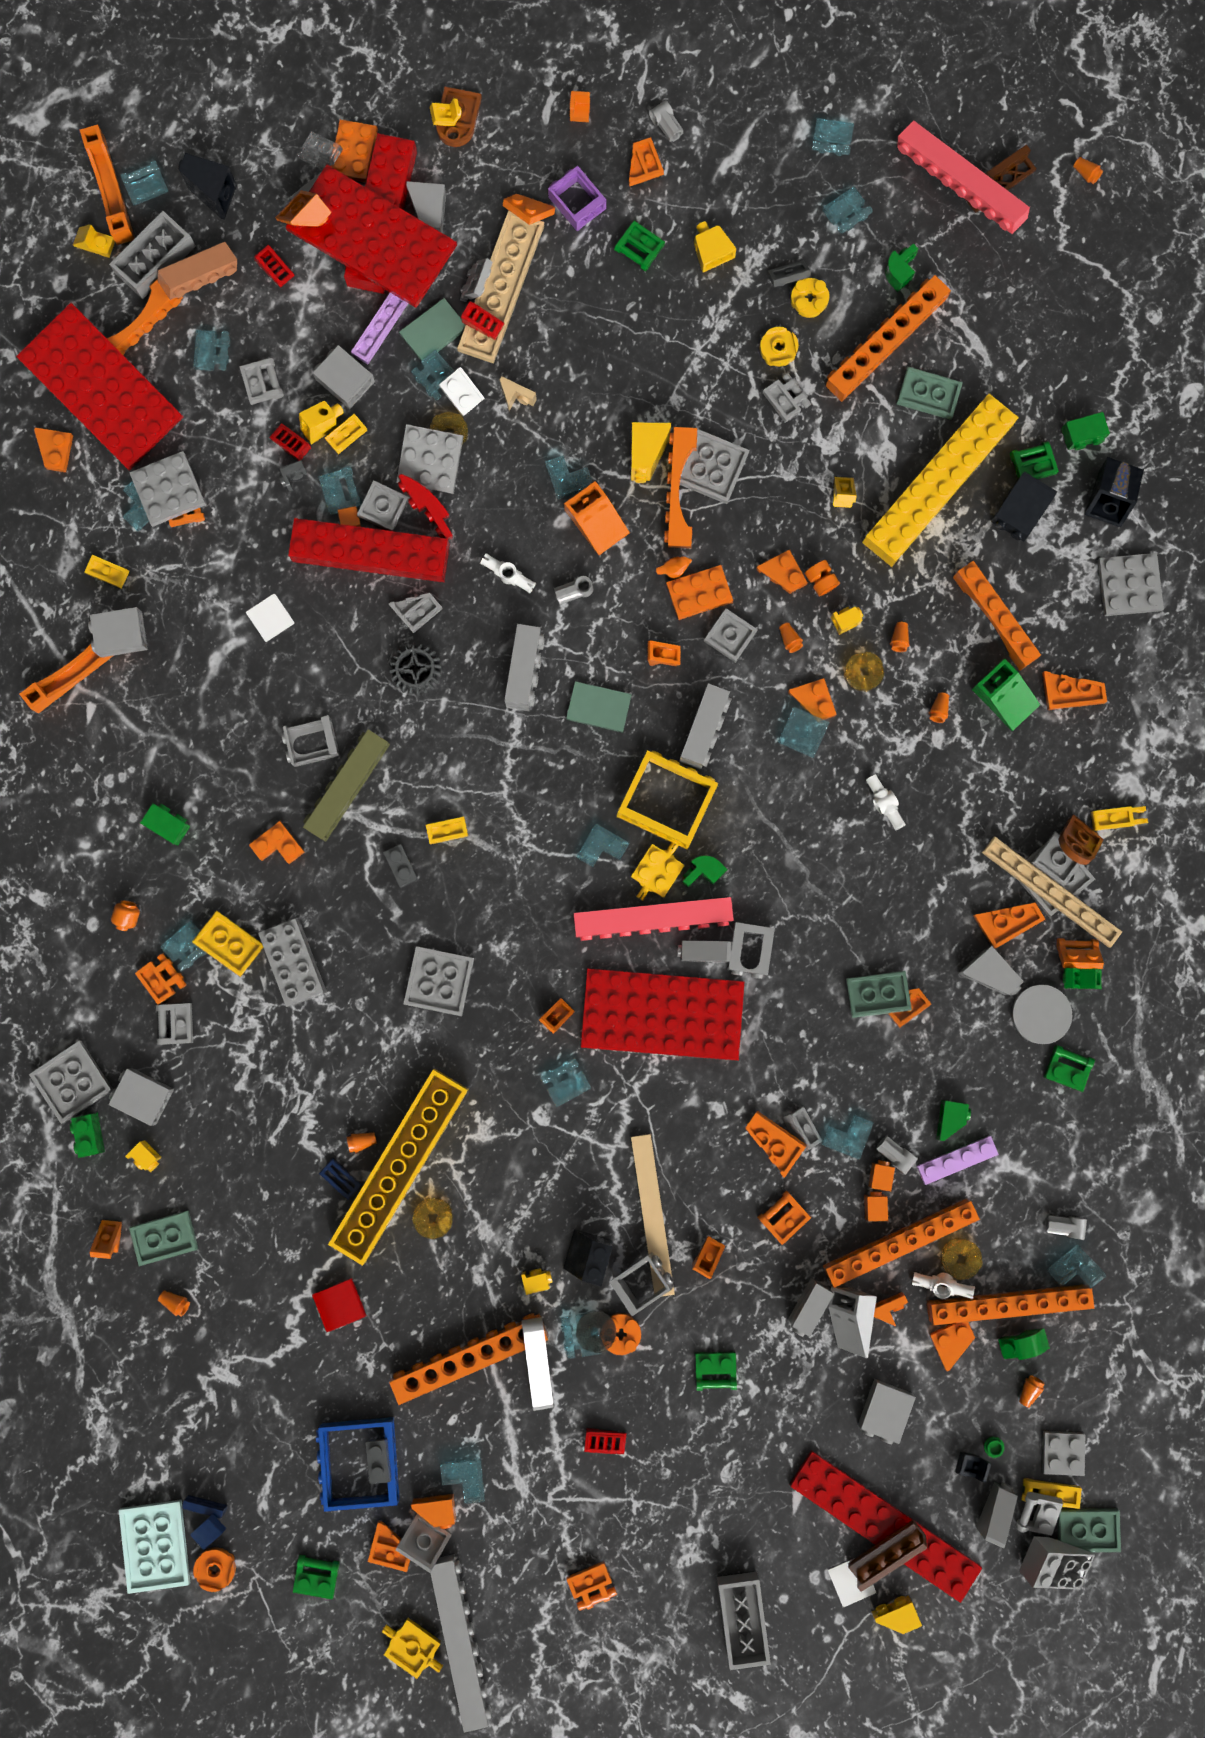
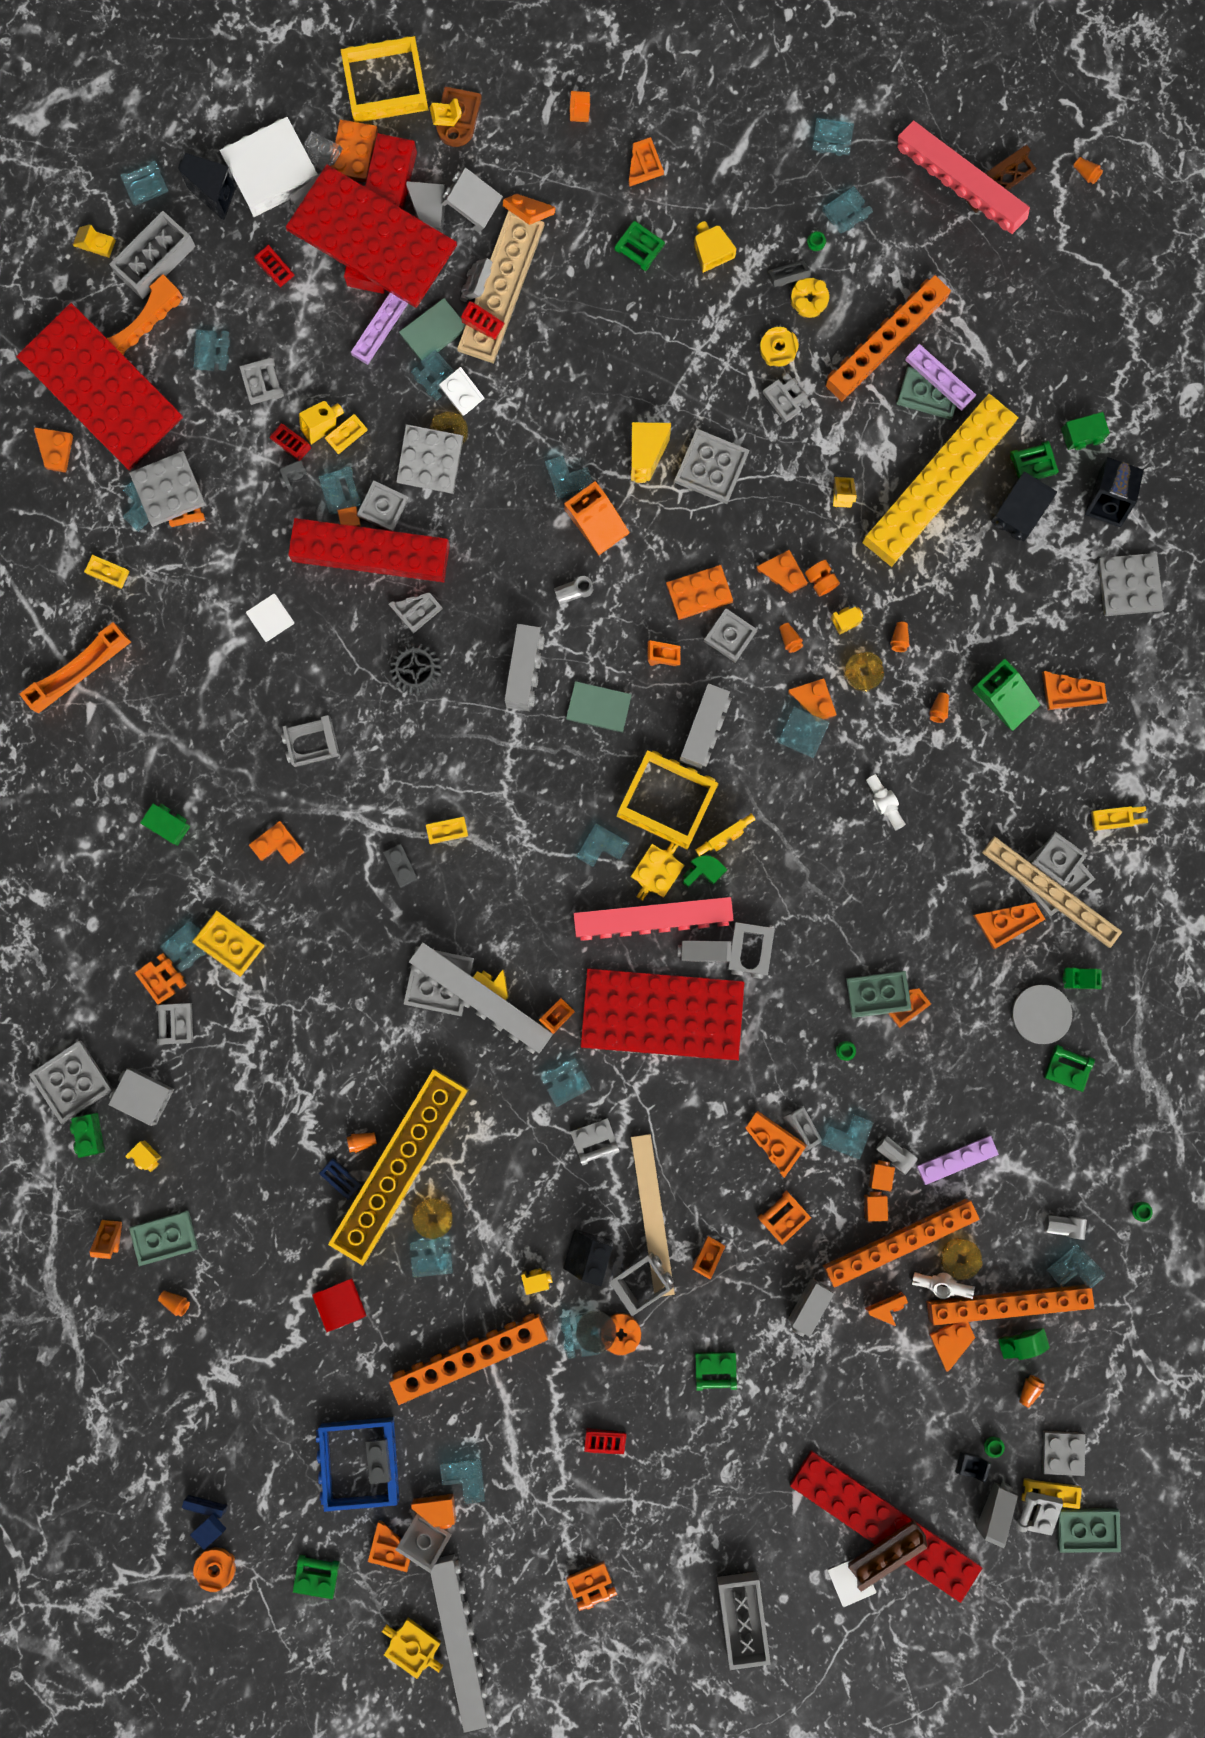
orange arch [80,124,135,245] -> none
light grey brick [88,607,148,658] -> none
orange head [111,900,140,931] -> none
light aqua plate [119,1500,191,1594] -> none
nougat brick [158,242,237,300] -> none
light grey brick [258,918,327,1007] -> none
orange slope [275,190,331,226] -> none
olive brick [303,729,390,842] -> none
light grey brick [313,345,375,409] -> none
red slope [397,474,453,540] -> none
white pin [480,553,536,593] -> none
tan slope [500,376,537,411] -> none
beam [521,1317,553,1411] -> none
medium lavender window [548,166,606,231] -> none
light grey piece [649,100,683,142] -> none
orange animal [656,557,692,578] -> none
orange arch [664,427,698,548] -> none
light grey slope [828,1286,877,1358] -> none
light grey brick [858,1378,916,1445] -> none
yellow slope [872,1596,922,1634] -> none
green brick [885,243,918,292] -> none
green slope [936,1100,971,1141] -> none
orange arch [953,561,1041,671] -> none
light grey slope [958,946,1024,995] -> none
light grey slope [1019,1536,1095,1589] -> none
orange plate [1057,938,1104,969] -> none
dark orange tile [1058,814,1104,865] -> none
none -> white panel [220,117,318,217]
none -> yellow window [341,36,428,123]
none -> light grey brick [409,942,553,1054]
none -> clear light blue plate [410,1237,453,1278]
none -> light grey panel [441,167,503,233]
none -> yellow slope [473,970,508,1000]
none -> light grey plate [570,1118,620,1166]
none -> yellow plate [695,813,755,856]
none -> green plate [807,231,826,251]
none -> green plate [836,1041,856,1061]
none -> lavender plate [905,344,976,411]
none -> green plate [1132,1201,1153,1222]

